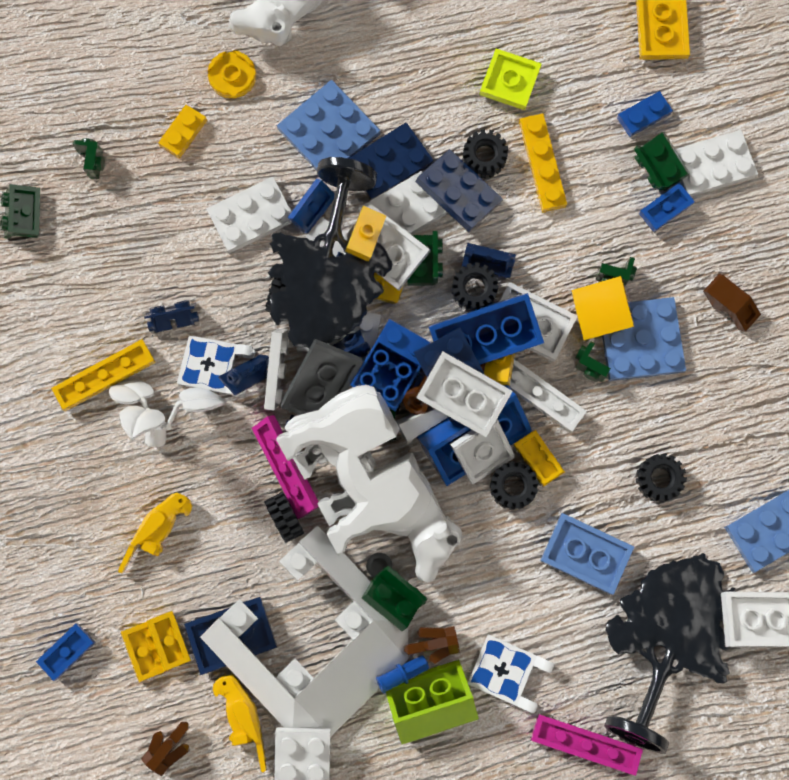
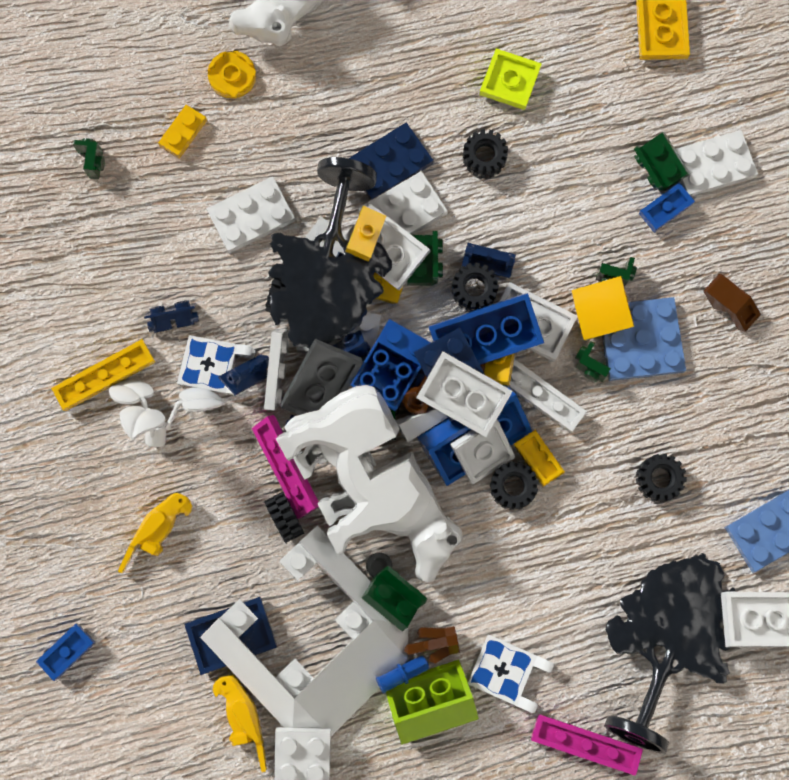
dark green bracket [0,184,40,239] -> none
yellow slope [120,611,191,683] -> none
reddish brown rock [141,722,190,776] -> none
medium blue plate [277,79,380,171] -> none
blue plate [288,179,335,234] -> none
dark blue plate [415,149,503,232] -> none
yellow plate [519,113,567,213] -> none
medium blue plate [540,513,634,595] -> none
blue plate [617,91,673,137] -> none

